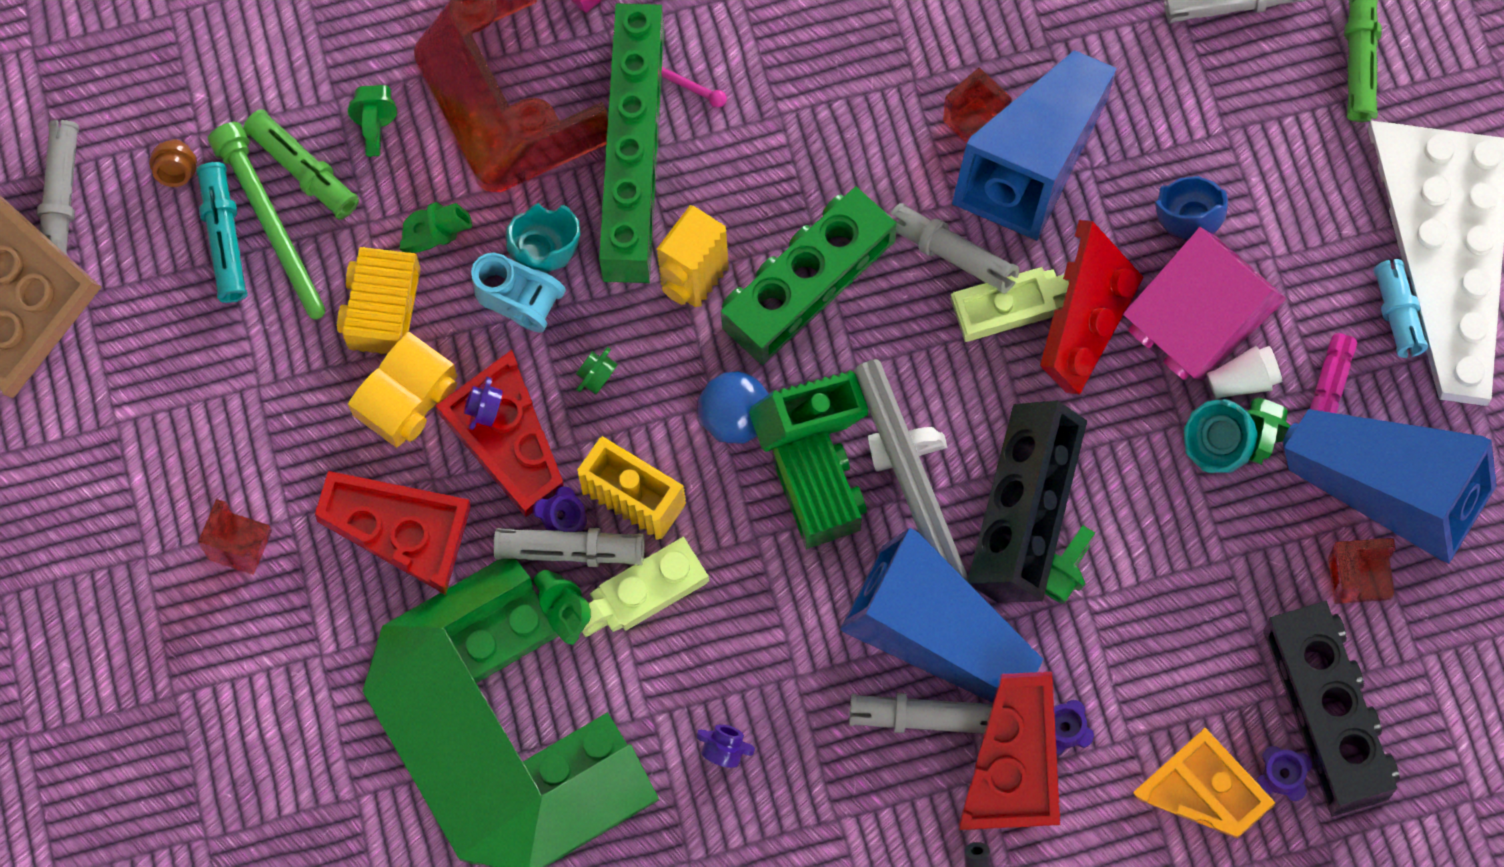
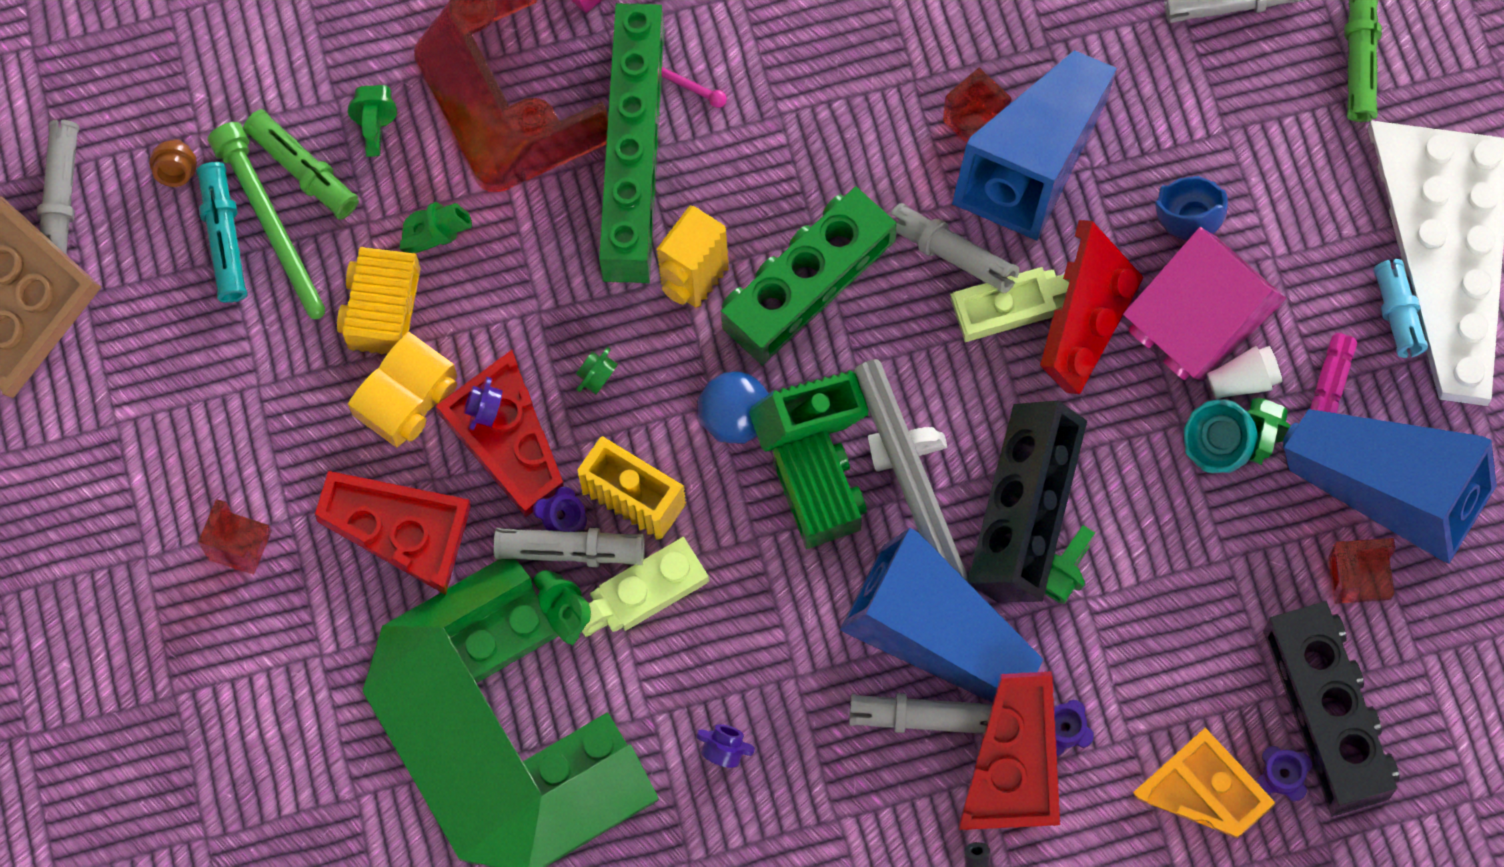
medium azure piece [471,253,566,333] -> none
teal hair [505,203,580,273] -> none

